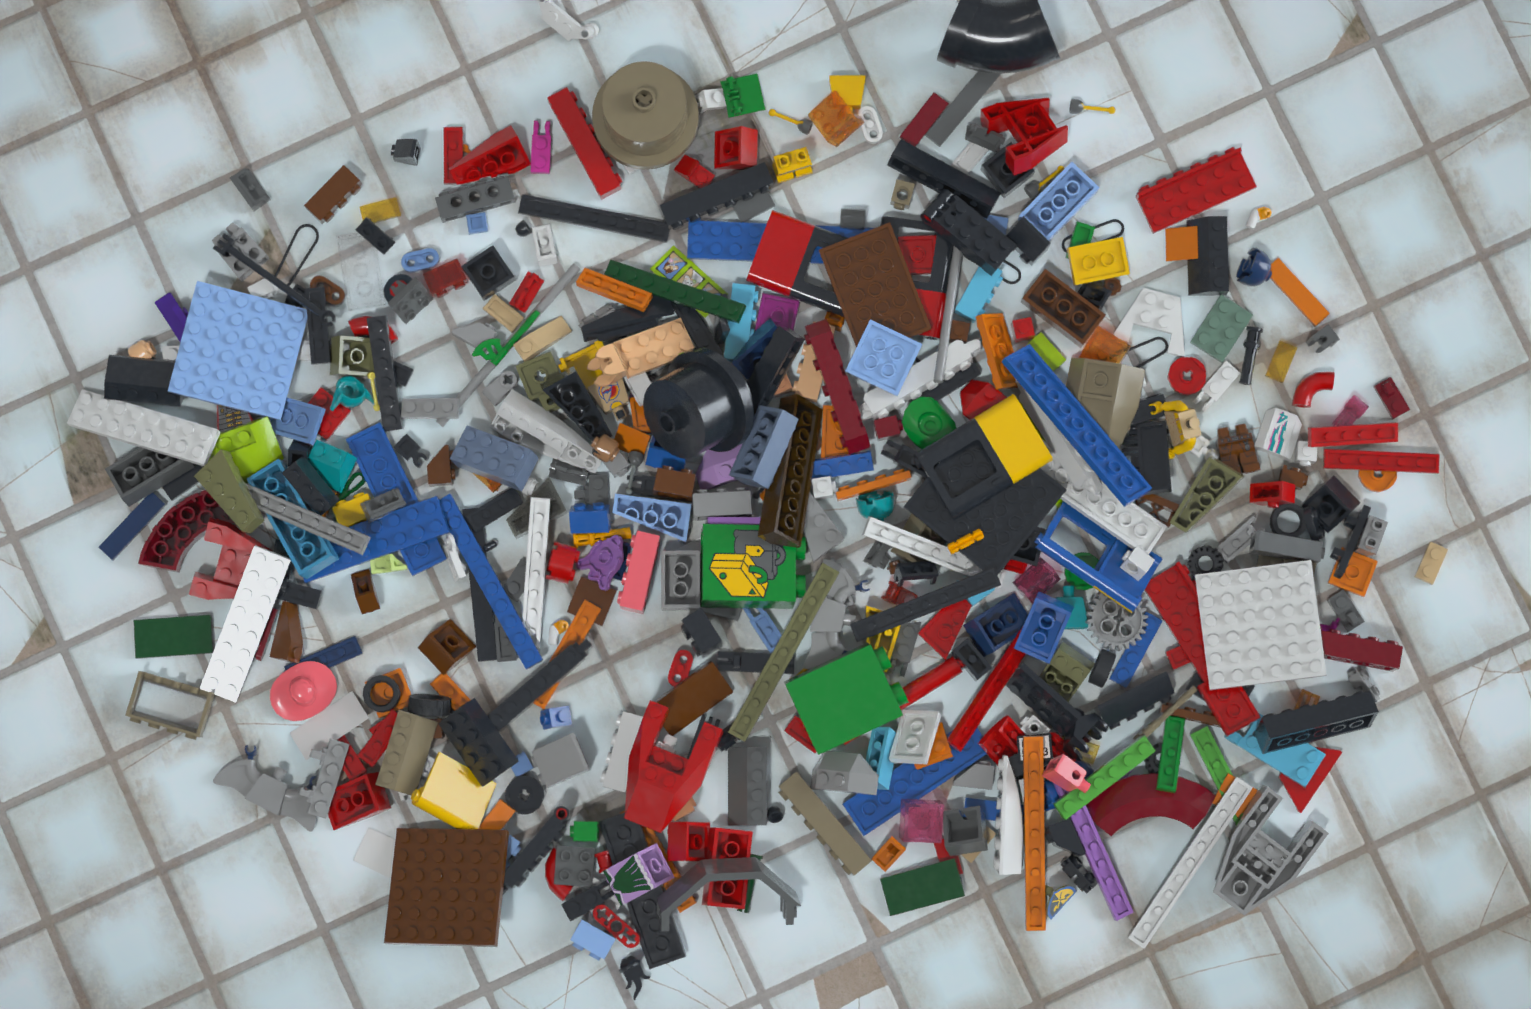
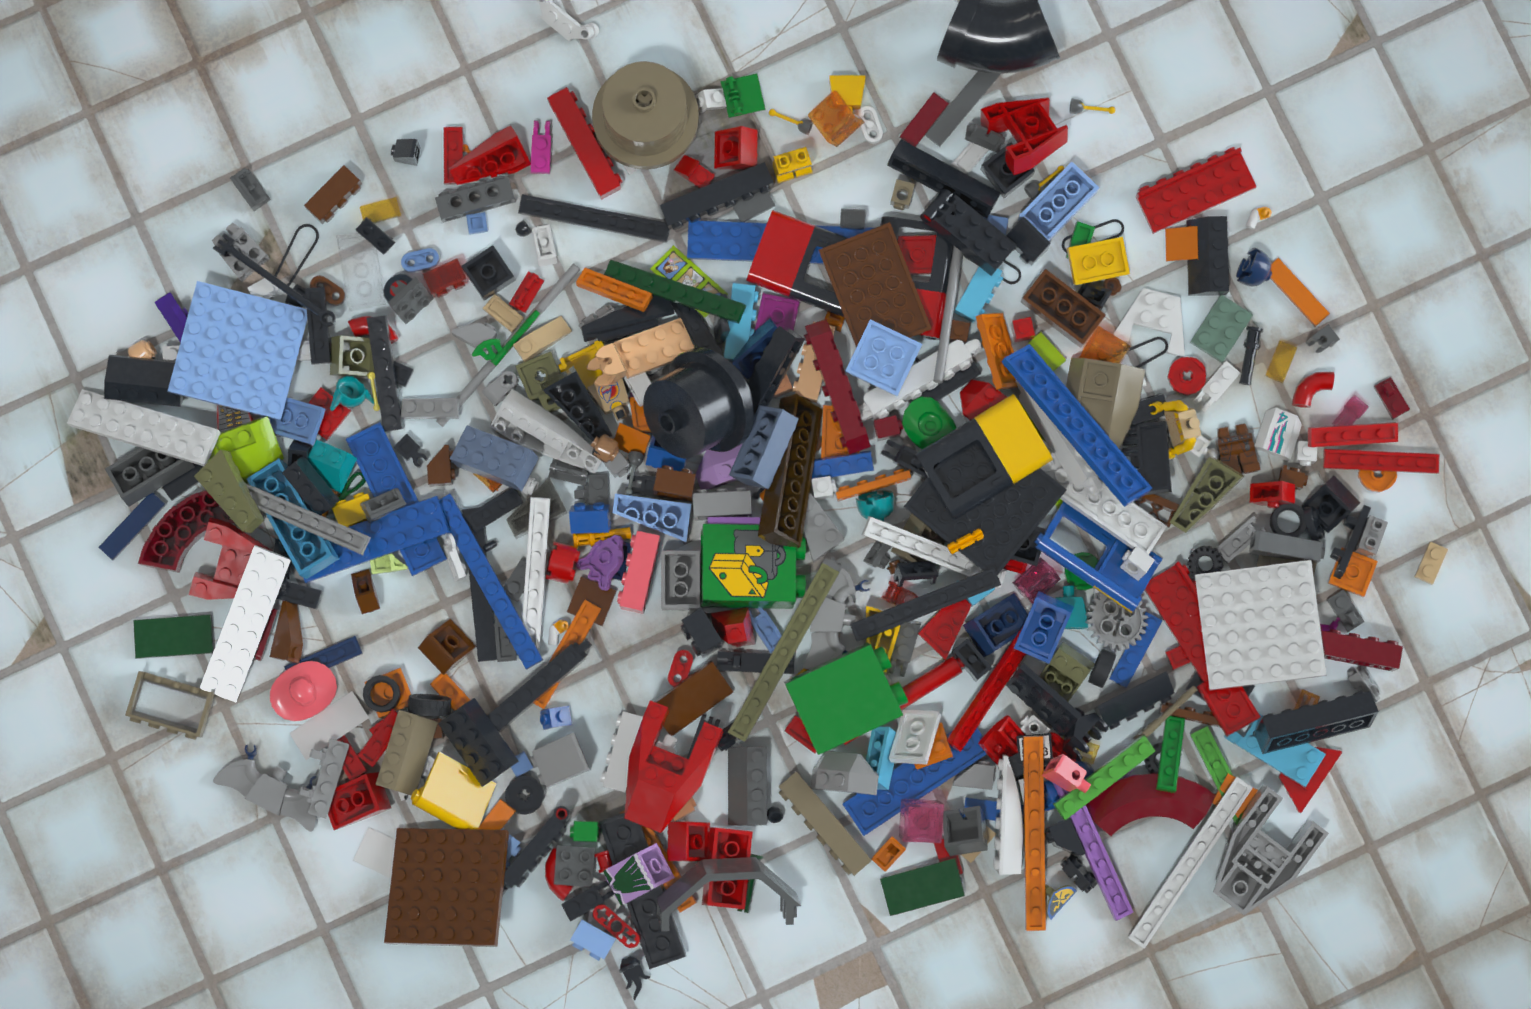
none -> red slope [710,607,756,647]

